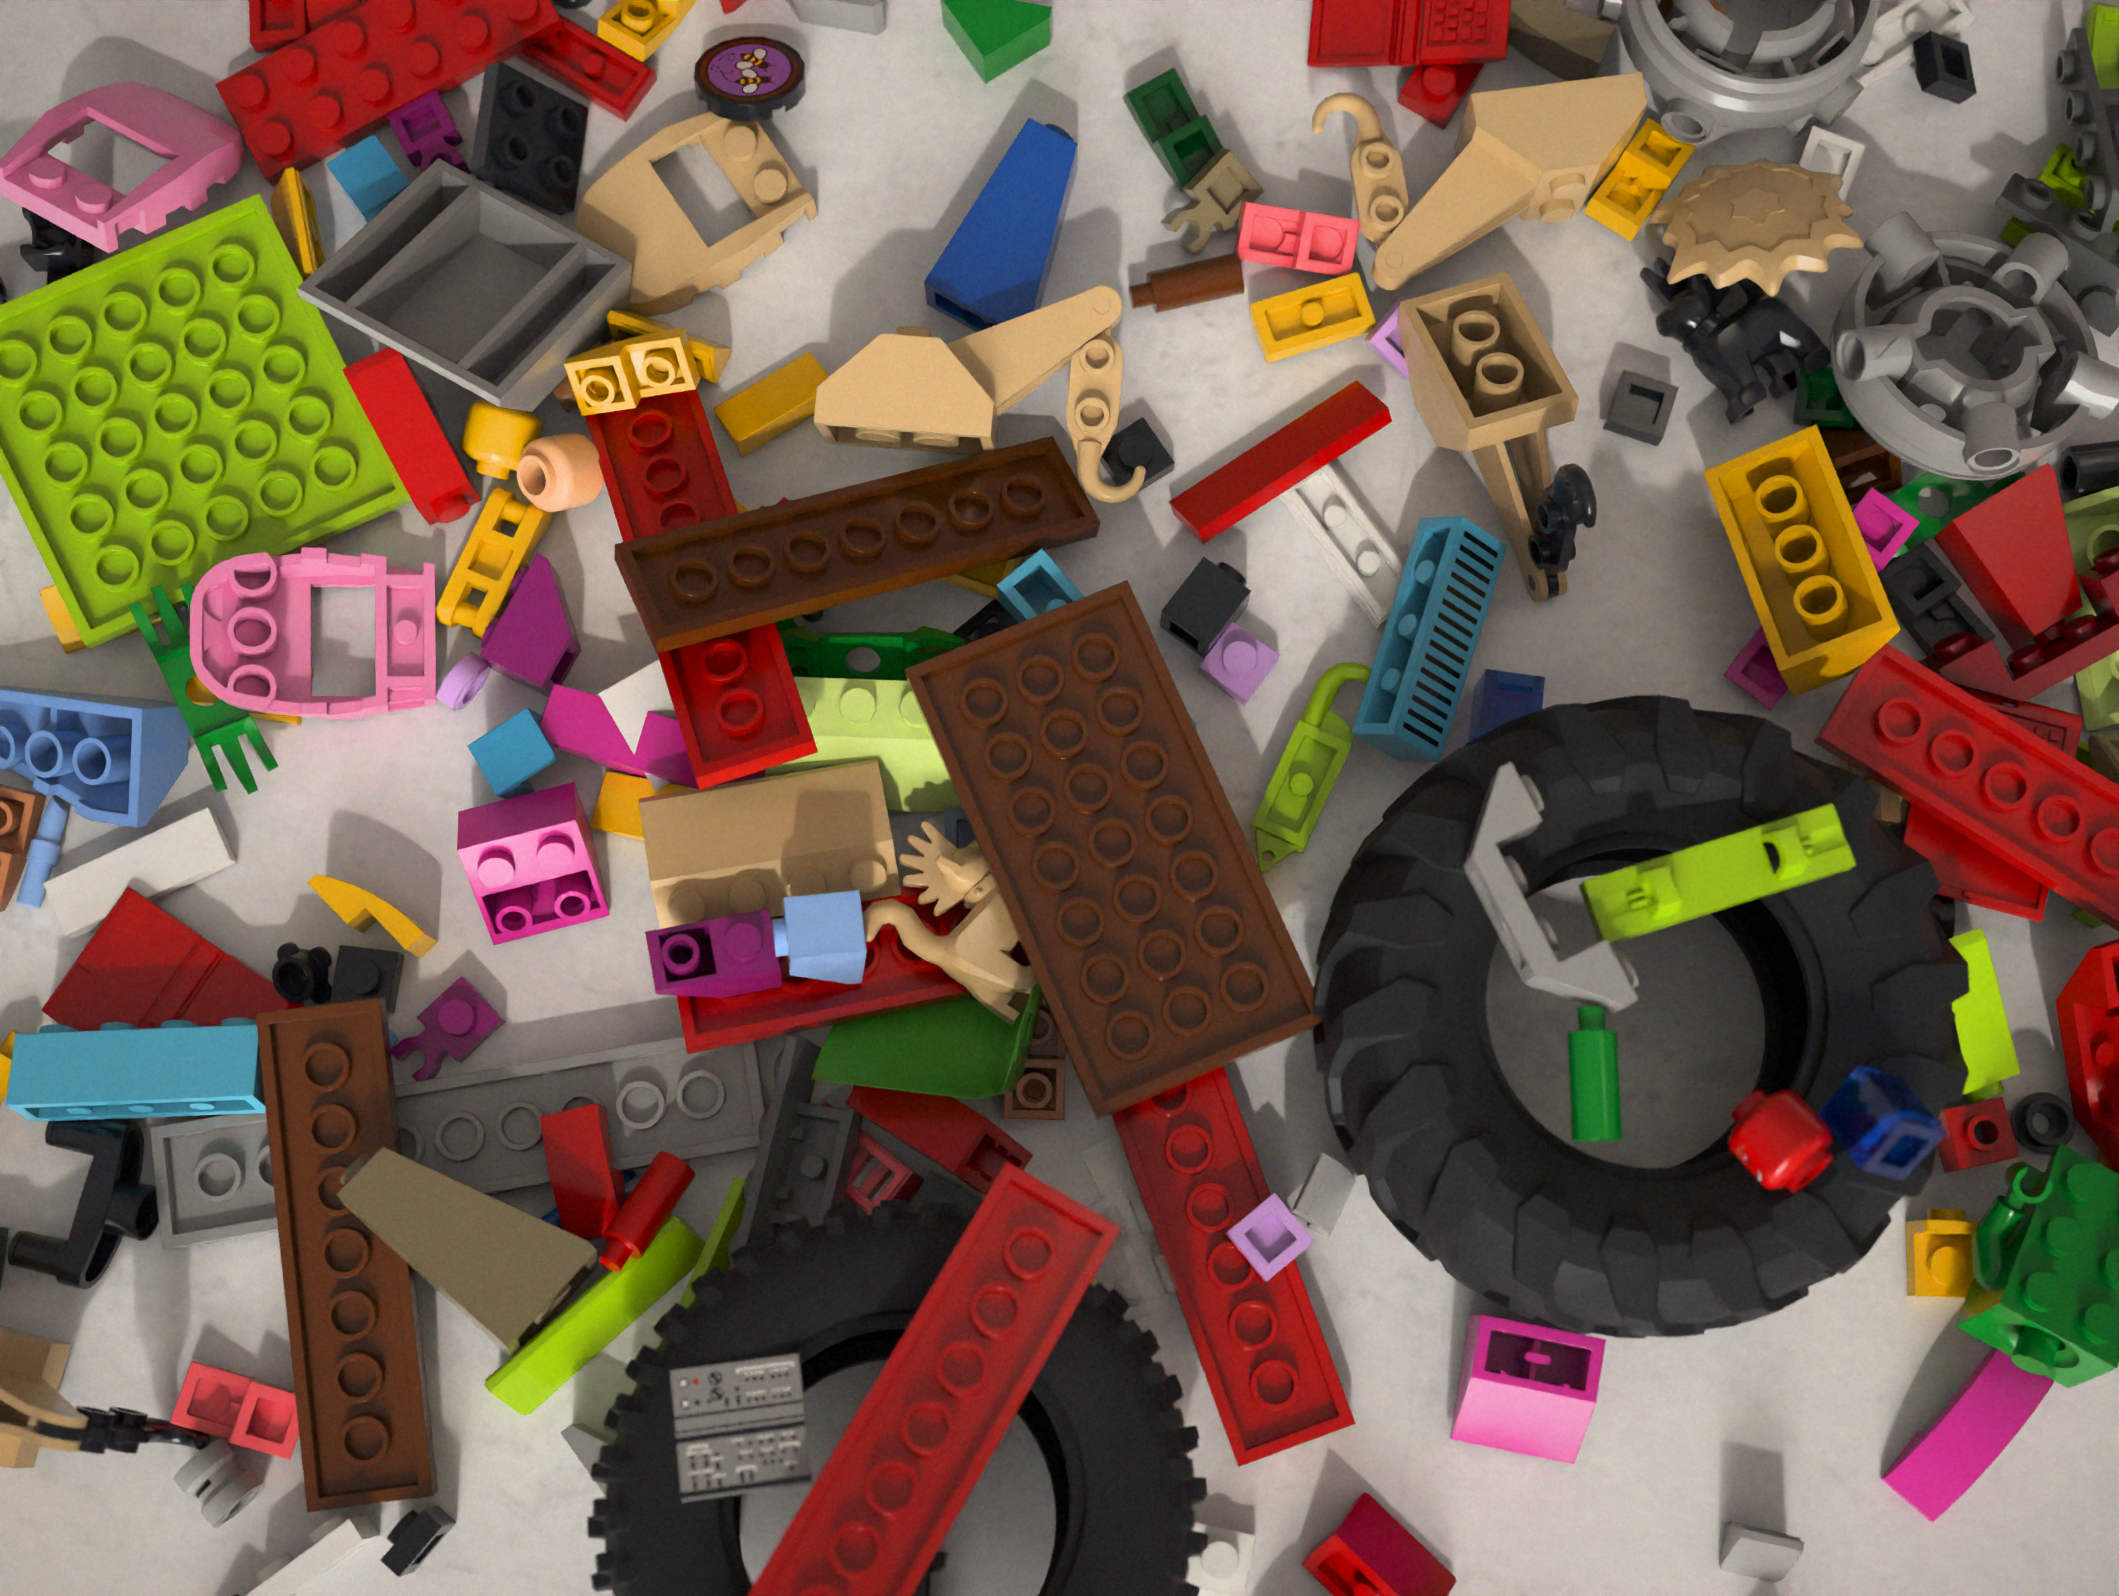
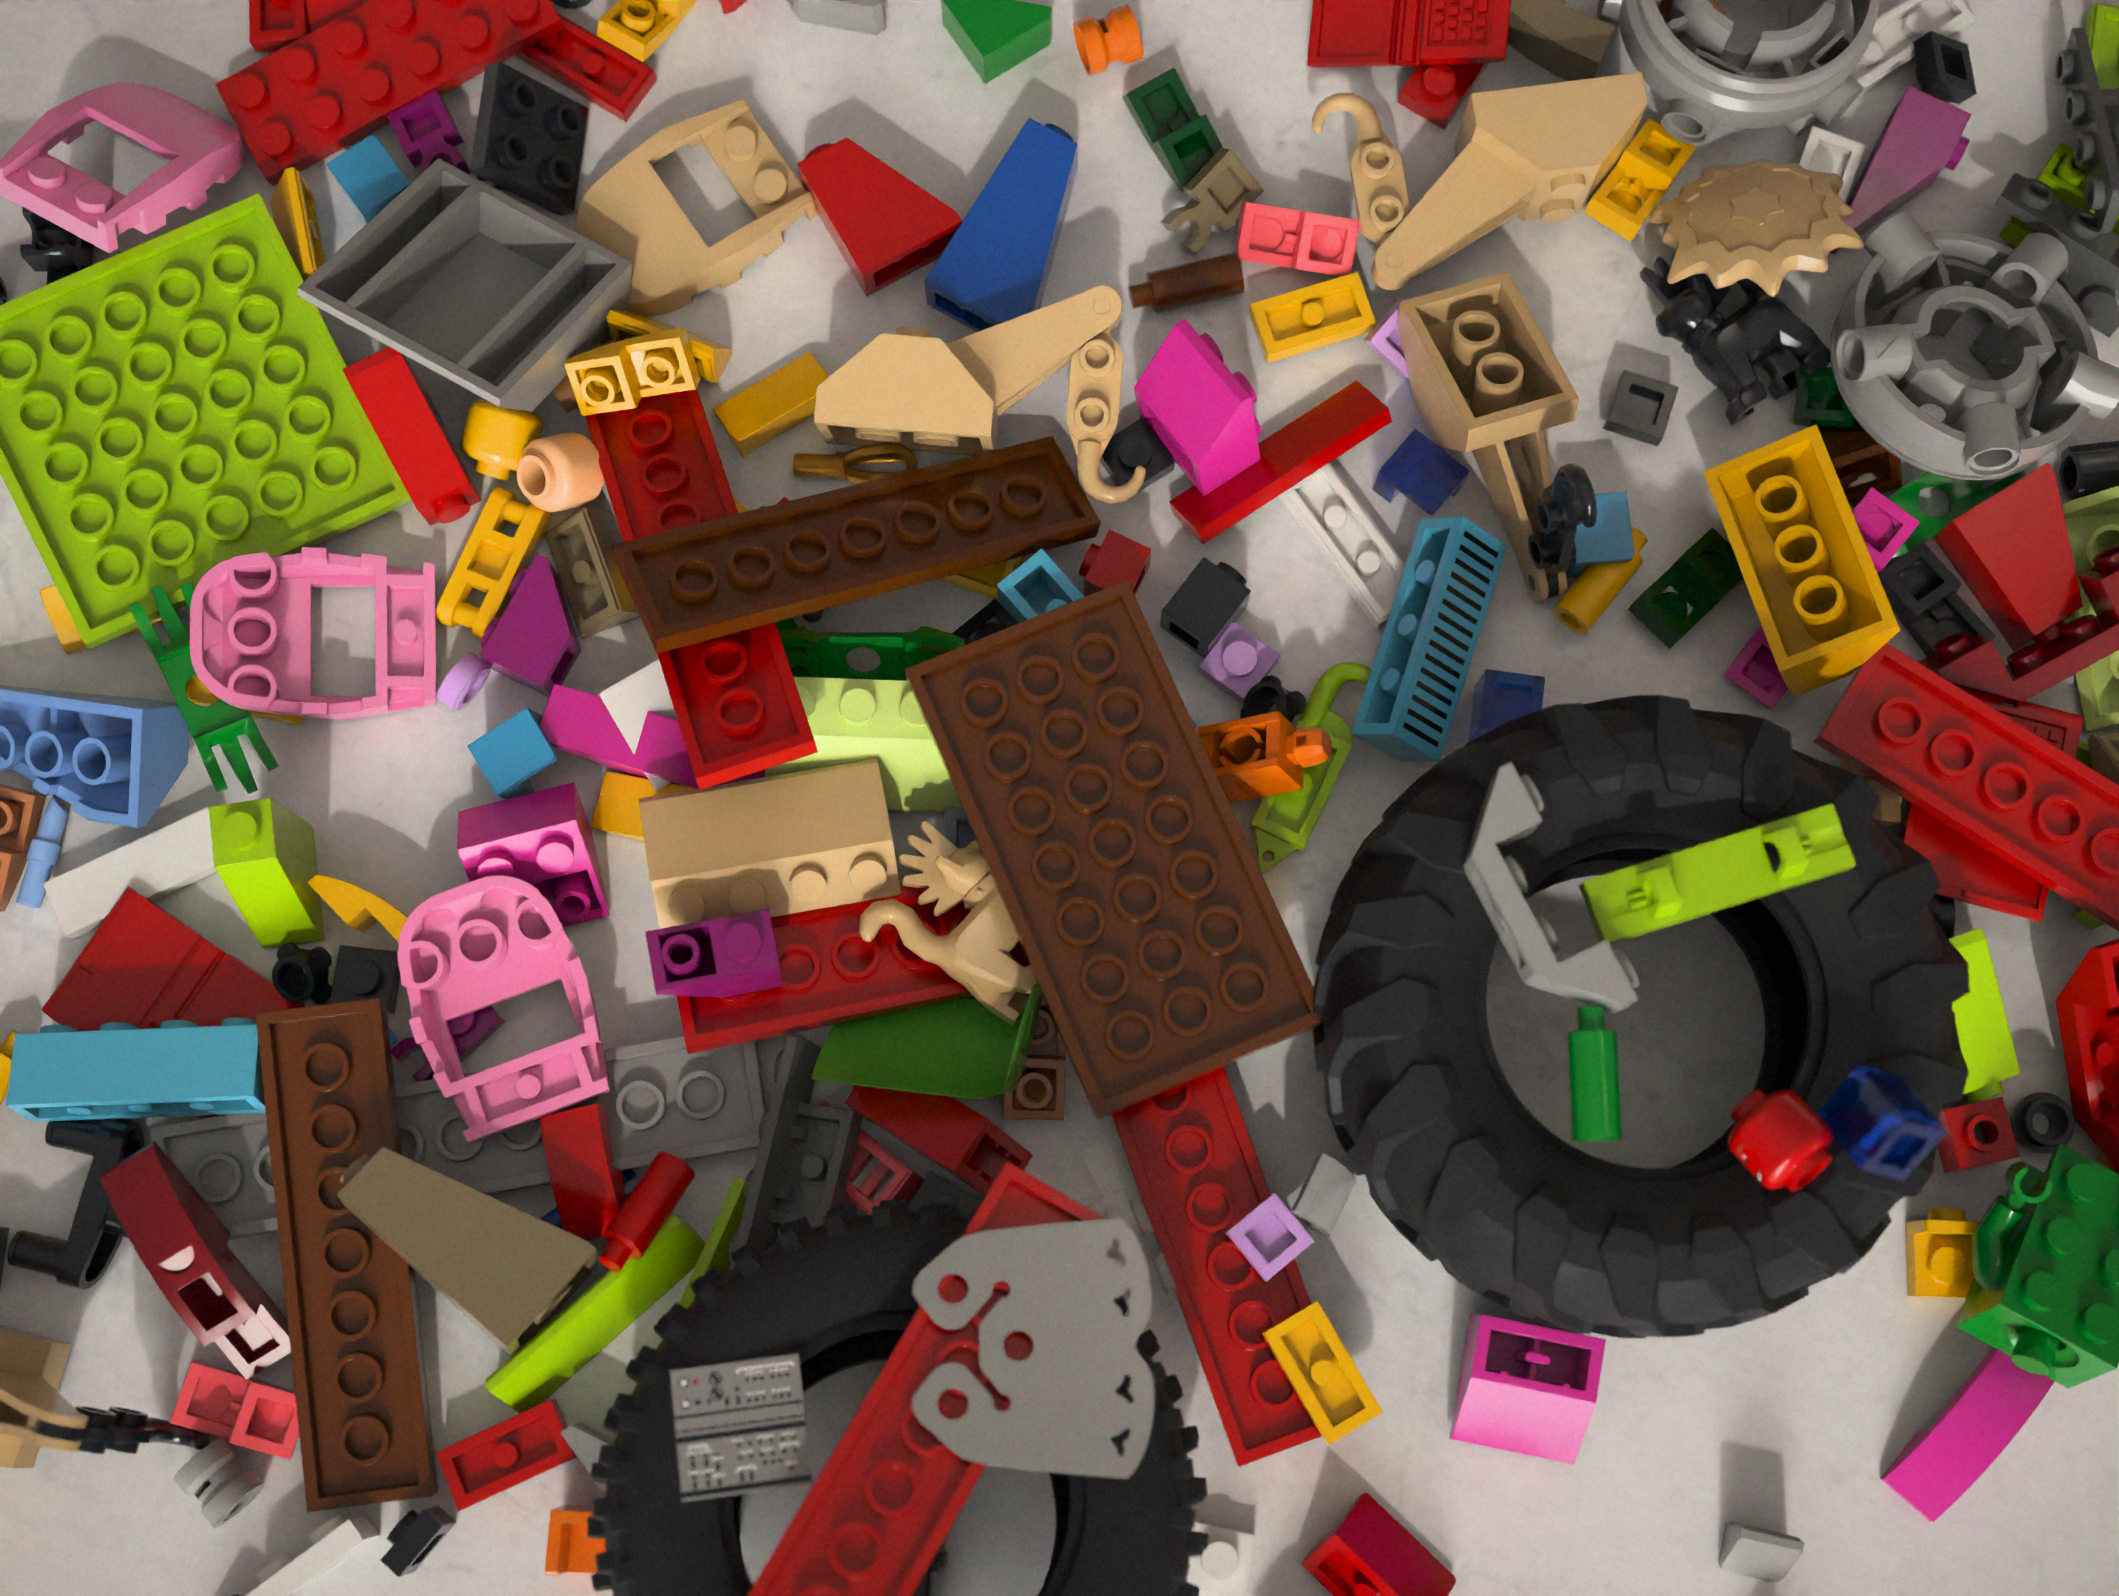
tile [694,37,806,122] -> none
light blue slope [772,890,866,984] -> none
none -> dark red slope [100,1141,291,1379]
none -> lime slope [209,797,325,950]
none -> bright pink slope [397,875,611,1143]
none -> red plate [435,1399,577,1511]
none -> dark tan slope [544,507,640,637]
none -> orange panel [545,1505,606,1576]
none -> pearl gold piece [793,443,918,484]
none -> red slope [797,137,962,296]
none -> light grey piece [912,1218,1155,1479]
none -> orange wheel [1073,5,1143,76]
none -> red plate [1078,530,1151,597]
none -> dark pink slope [1134,318,1262,496]
none -> orange piece [1198,711,1332,803]
none -> black plate [1240,676,1306,723]
none -> yellow plate [1262,1301,1383,1445]
none -> clear blue panel [1372,429,1470,515]
none -> yellow cylinder [1553,527,1648,635]
none -> dark azure panel [1565,492,1634,579]
none -> dark green slope [1628,527,1743,649]
none -> magenta slope [1830,86,1971,254]

